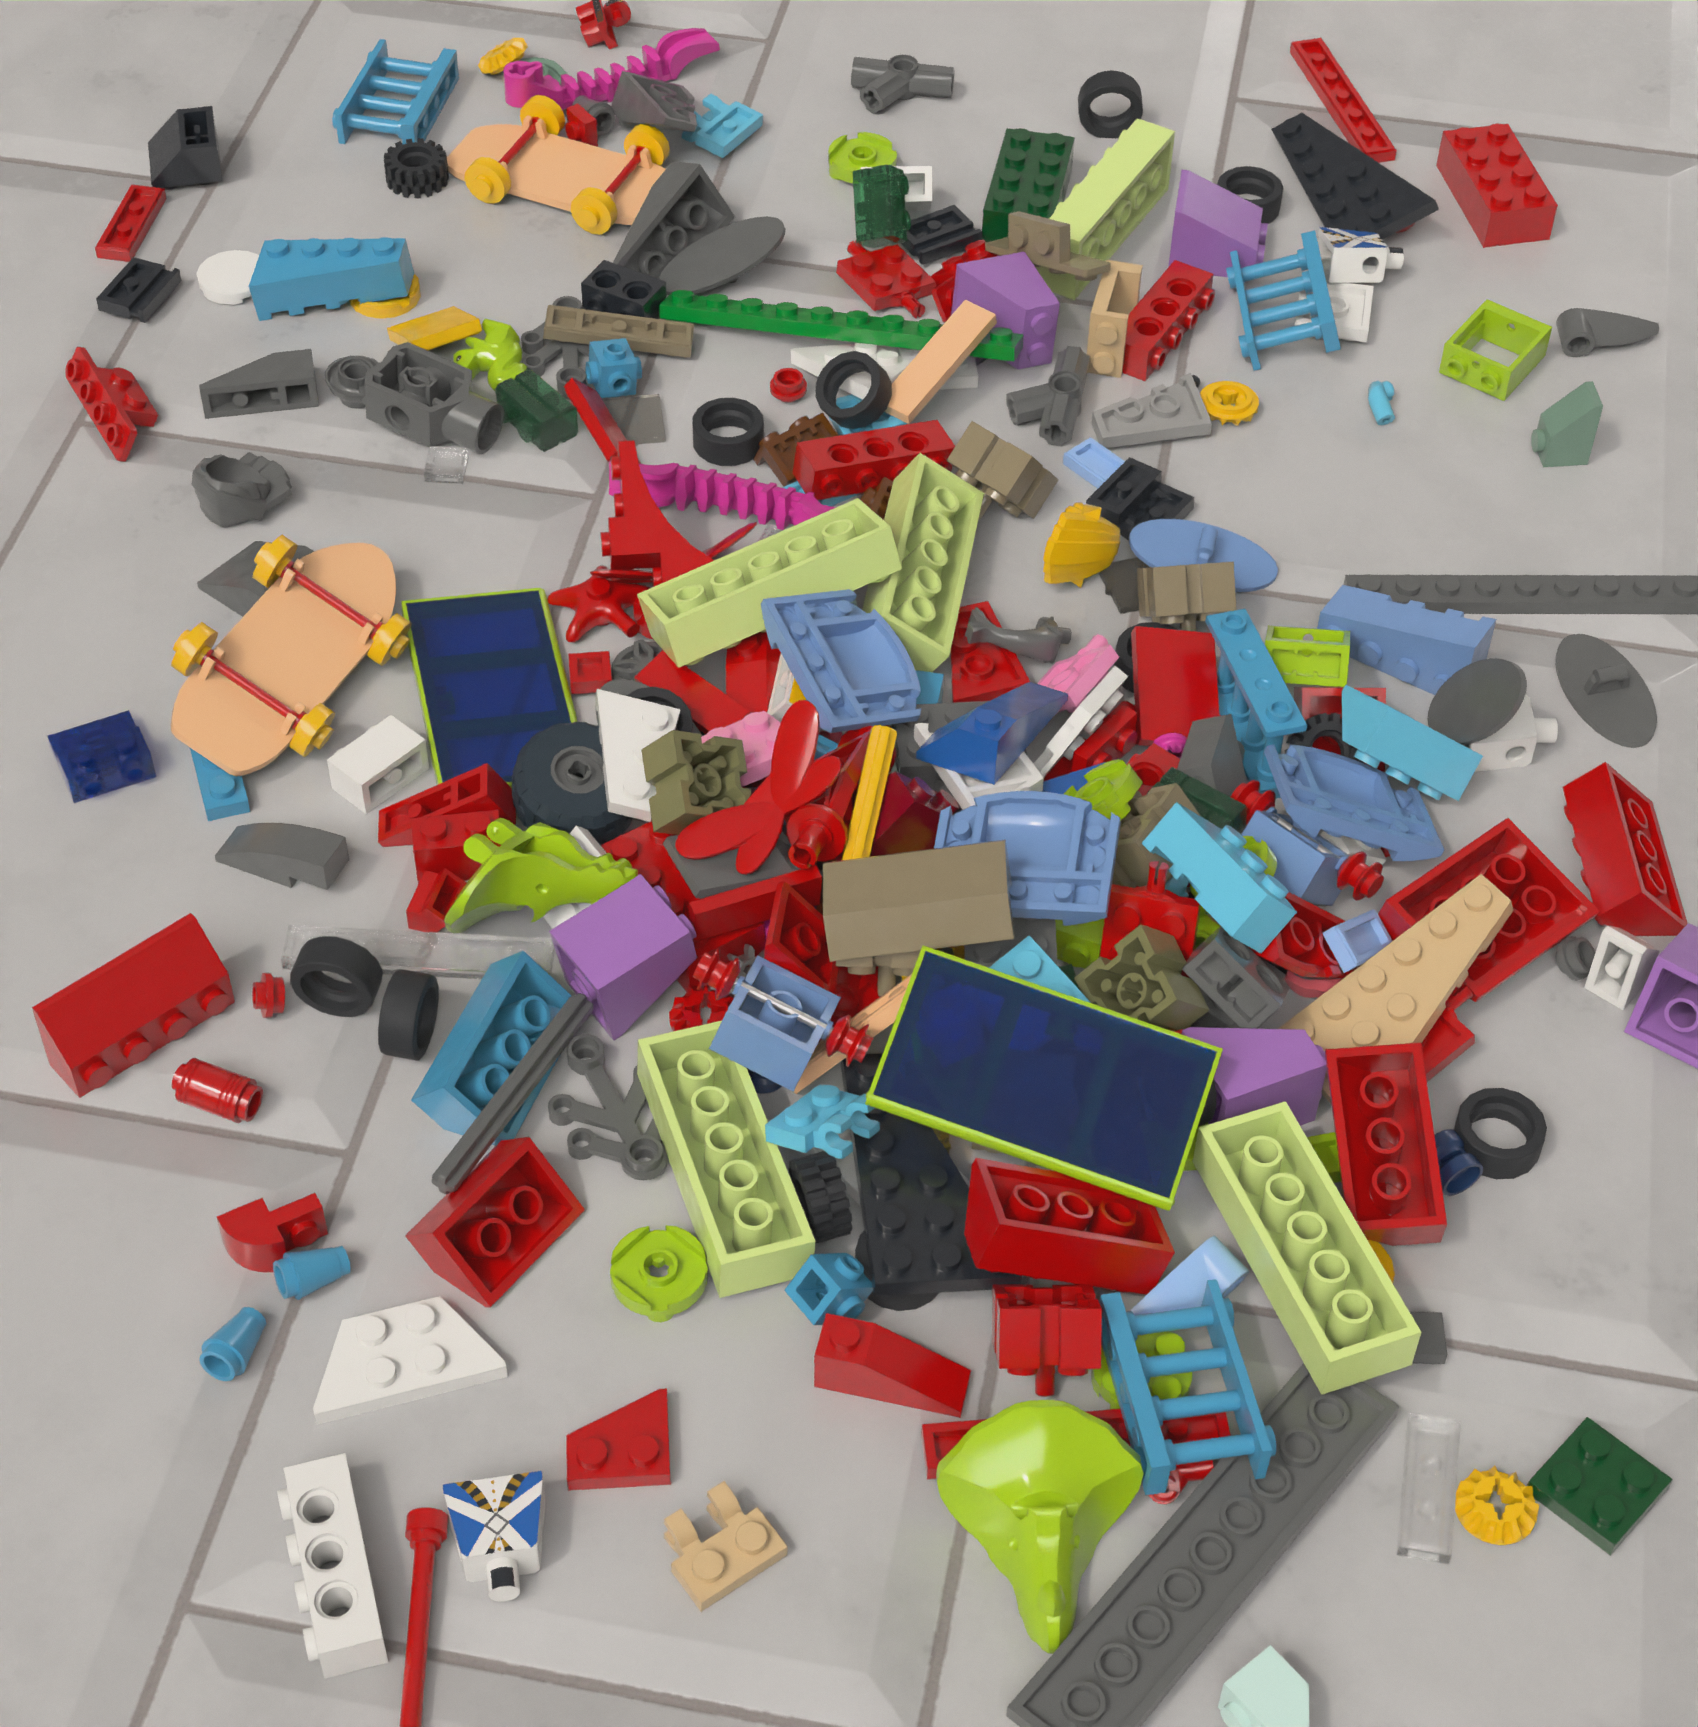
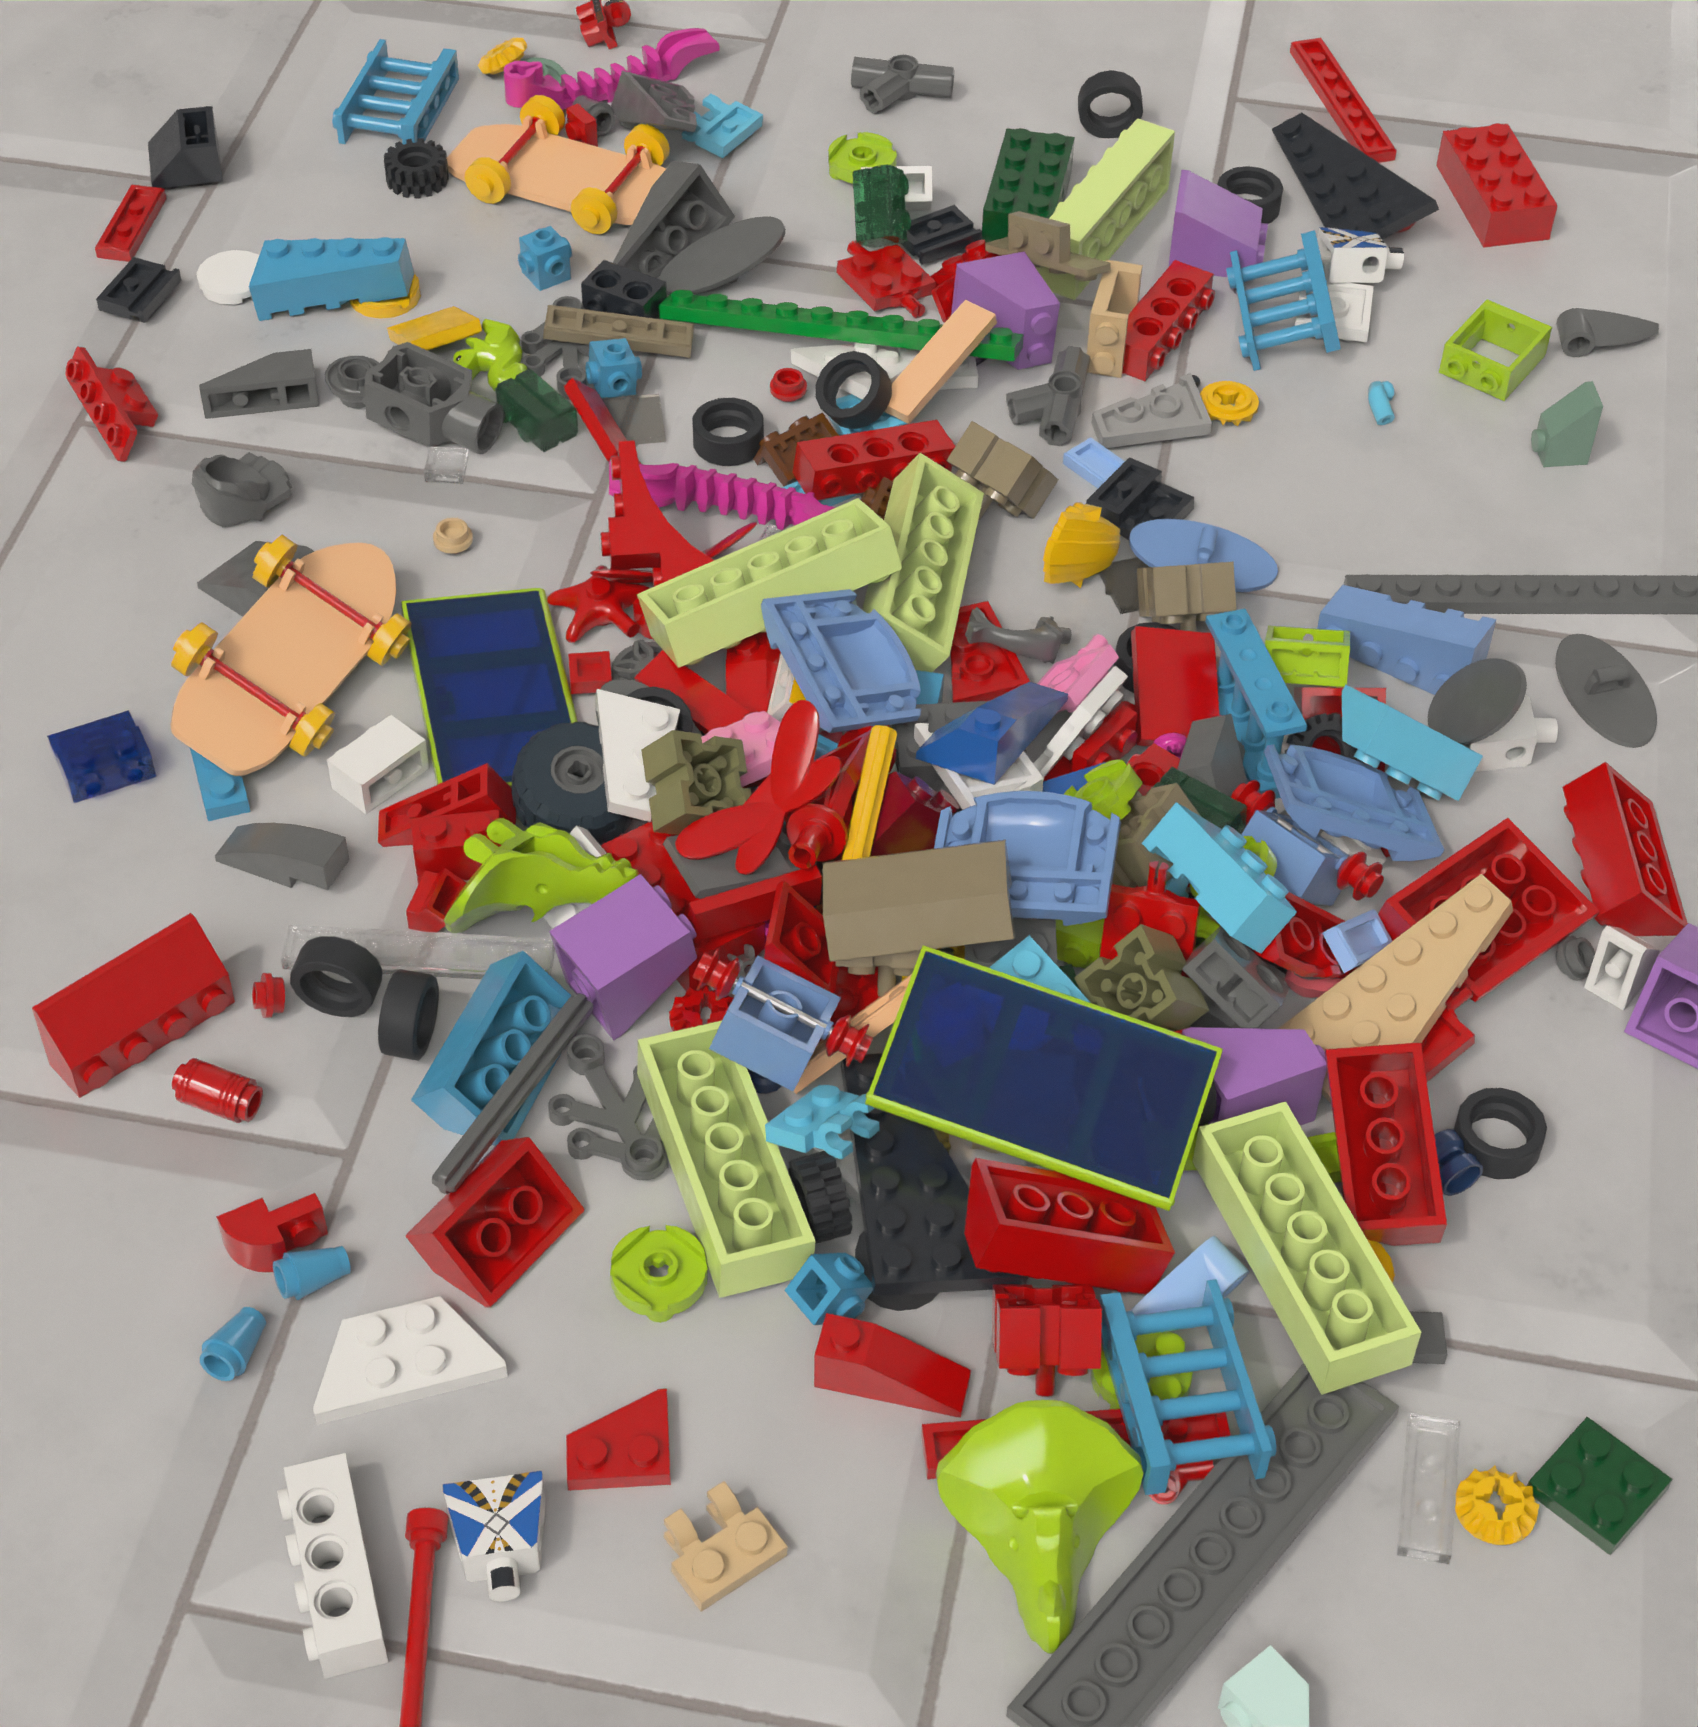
none -> tan plate [433,518,473,554]
none -> dark azure brick [518,226,572,291]

